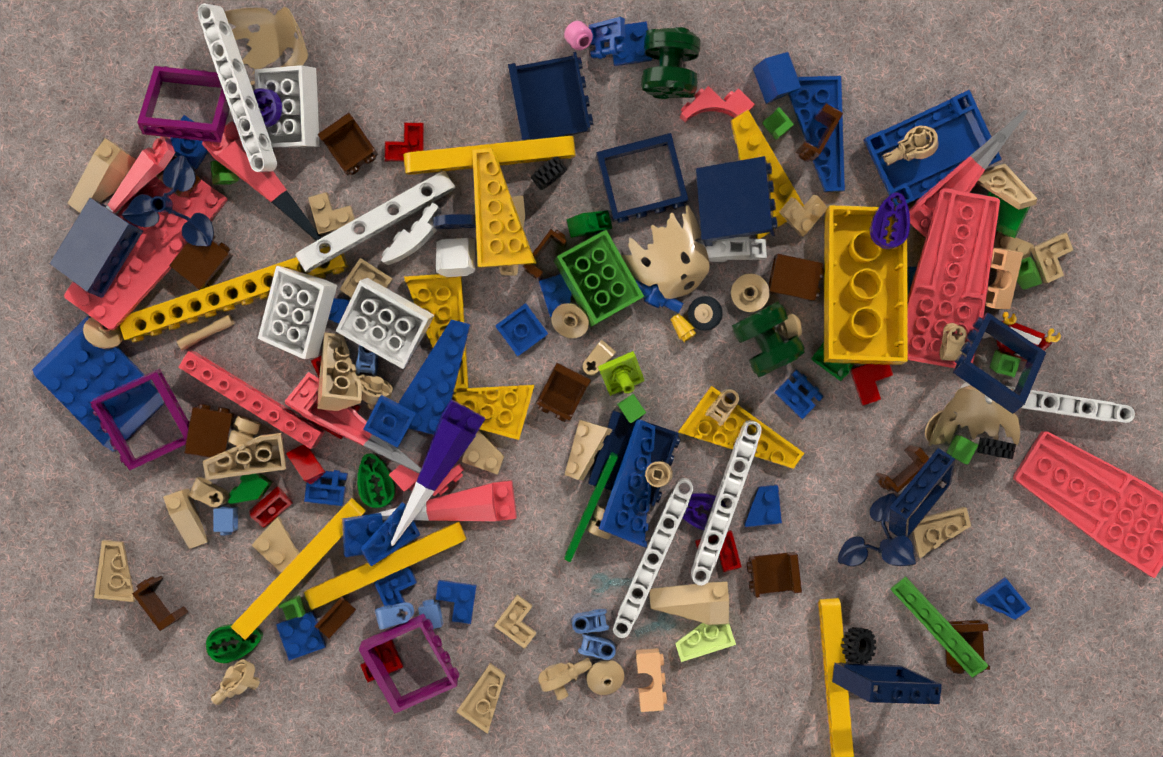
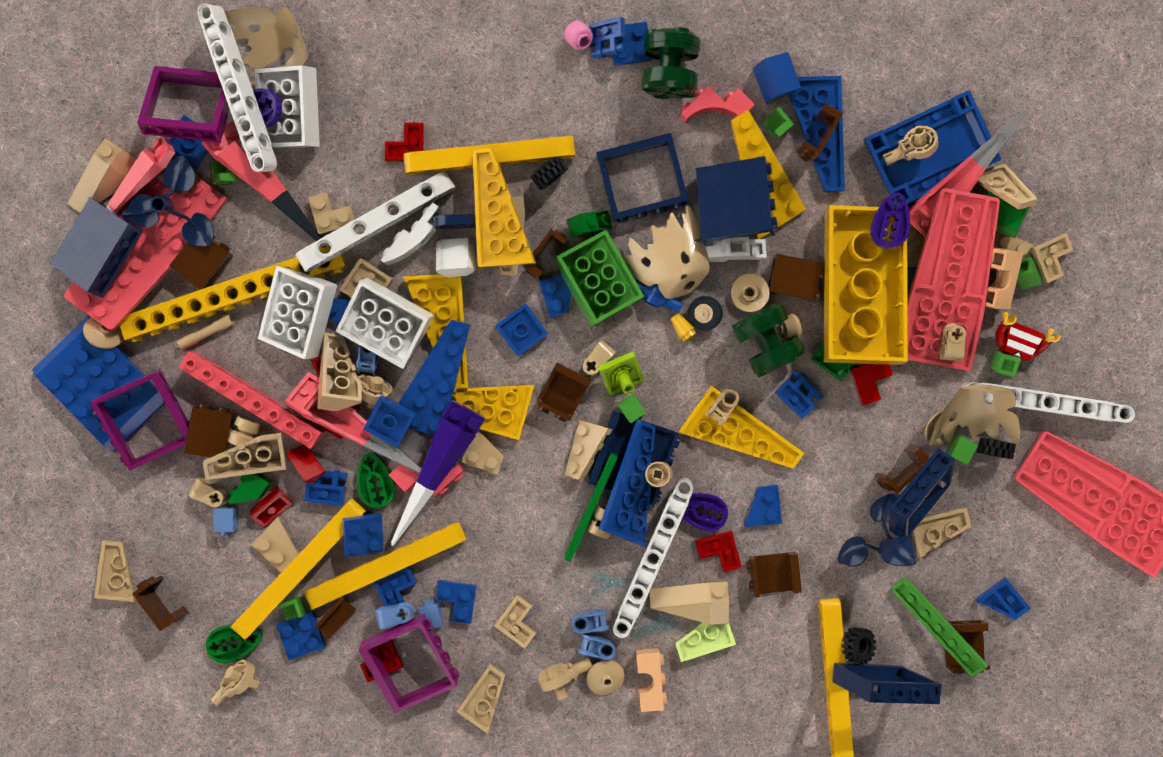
tan slope [163,488,208,549] -> none
reddish brown panel [317,113,378,176] -> none
blue wing [360,502,420,566] -> none
coral plate [375,480,517,521] -> none
dark blue panel [508,52,593,141] -> none
tan dish [551,303,589,338] -> none
white beam [691,420,762,586] -> none
tan plate [779,194,828,237] -> none
dark blue window [953,312,1047,414] -> none

